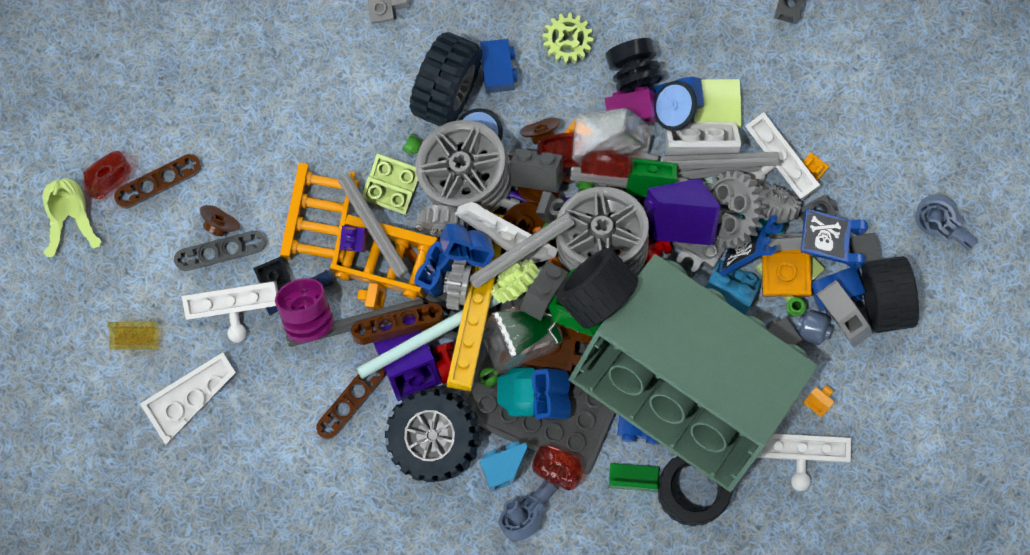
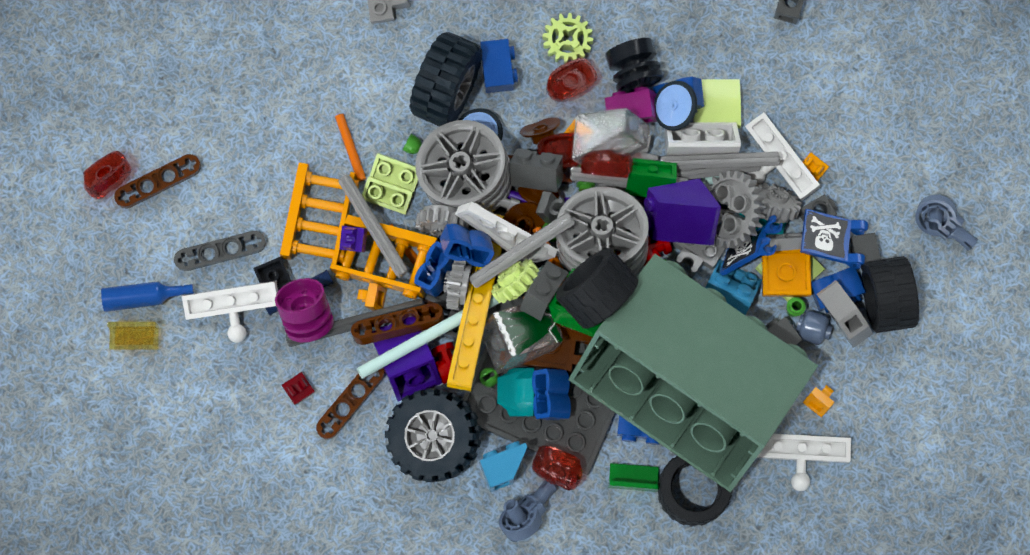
yellowish green hair [42,178,101,257] -> none
white wing [140,352,236,445] -> none
reddish brown piece [200,205,239,236] -> none
none -> blue piece [101,282,194,312]
none -> dark red tile [282,372,315,406]
none -> orange bar [335,114,366,182]
none -> clear red piece [546,58,597,102]

